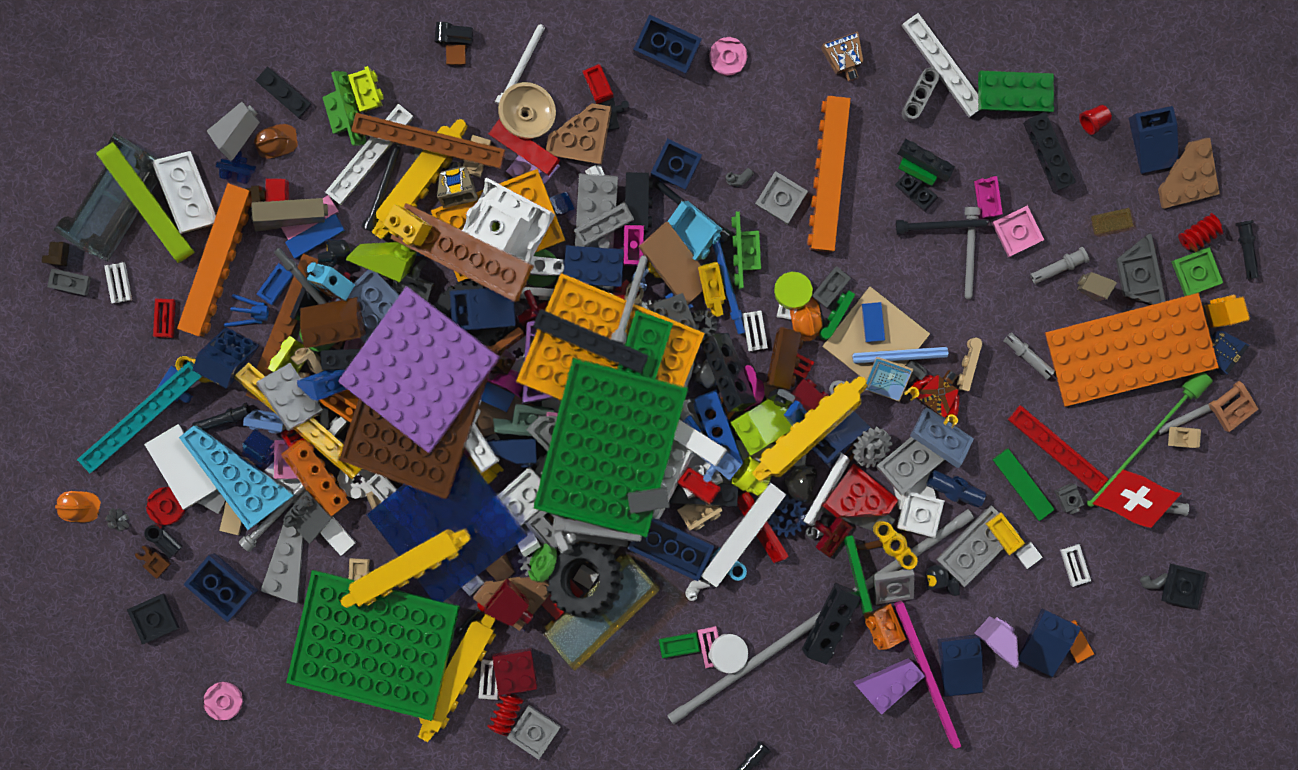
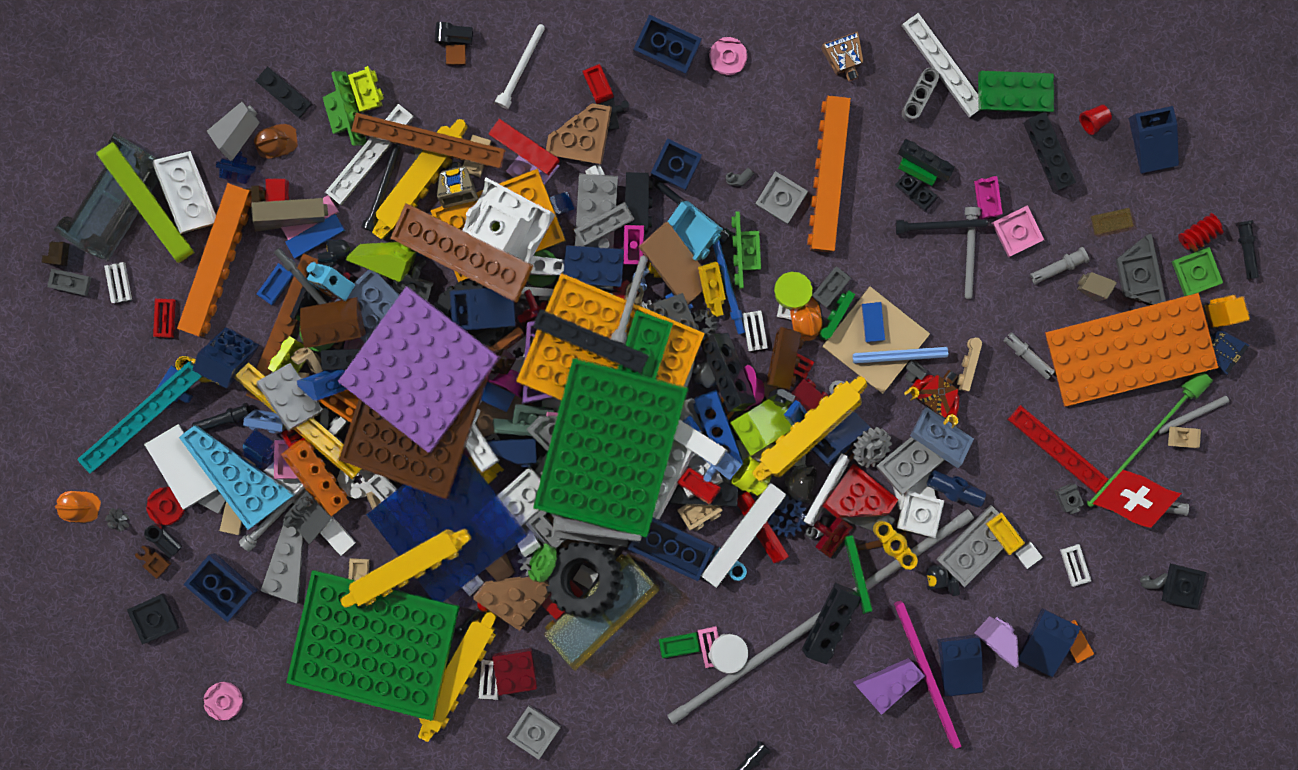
blue plant [224,294,269,327] -> none
yellow brick [383,204,432,247] -> none
dark red torso [484,578,533,626] -> none
red piece [487,693,523,736] -> none
tan dish [498,82,556,139] -> none
light grey tile [554,531,579,555] -> none
dark grey tile [627,487,669,513] -> none
white arm [686,579,710,601] -> none
orange bracket [864,604,906,650] -> none
piece [865,357,913,401] -> none
light grey plate [874,569,914,604] -> none
green tile [992,448,1055,521] -> none
medium nougat plate [1158,138,1219,208] -> none
nougat plate [1208,381,1258,432] -> none

